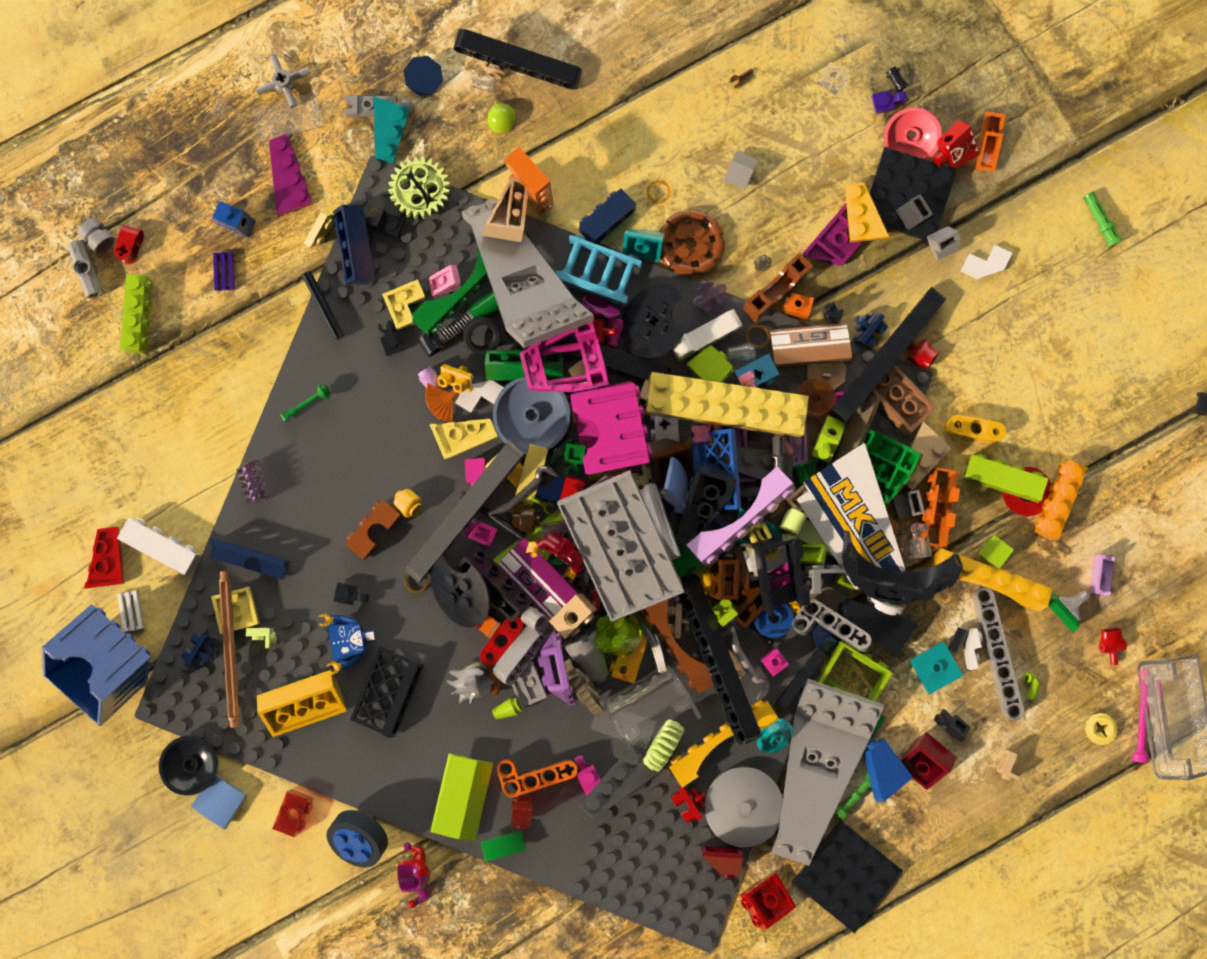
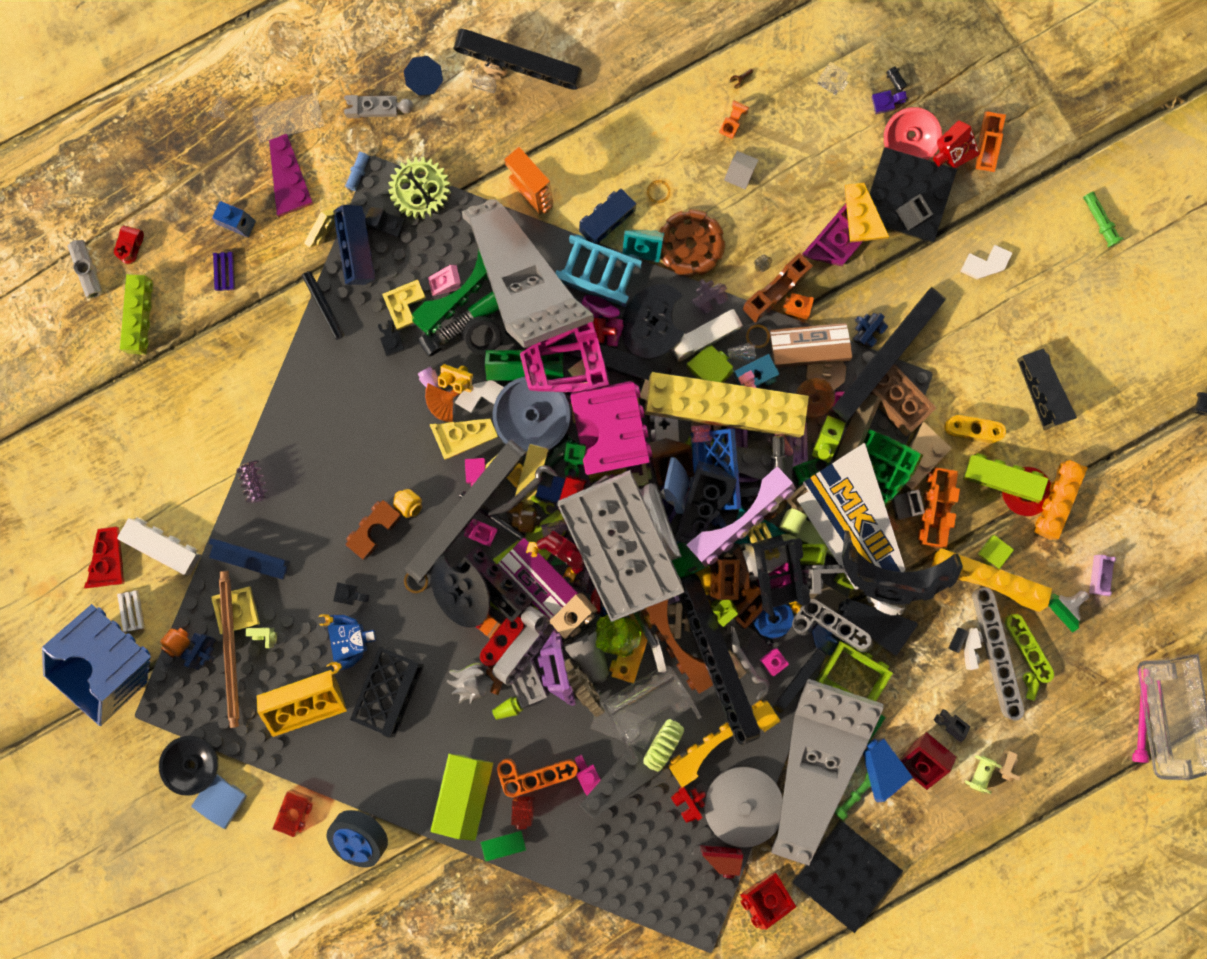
light grey wheel [77,218,115,254] -> none
light grey bar [256,54,311,108] -> none
green piece [280,383,331,422] -> none
teal wing [374,96,410,163] -> none
magenta piece [397,842,431,909] -> none
tan wedge [483,177,528,242] -> none
lime hair [487,103,516,134] -> none
teal plate [757,718,795,754] -> none
black plate [822,302,843,324] -> none
clear plate [894,522,932,560] -> none
red piece [907,339,939,369] -> none
teal plate [909,641,963,695] -> none
light grey piece [927,226,961,260] -> none
light yellow gear [1084,713,1117,745] -> none
red piece [1099,627,1127,665] -> none
none -> orange head [160,628,190,658]
none -> medium blue pin [345,152,370,191]
none -> orange leg [719,100,749,139]
none -> yellowish green hose [965,755,1002,794]
none -> lime beam [1004,614,1054,683]
none -> black wedge [1017,348,1077,430]

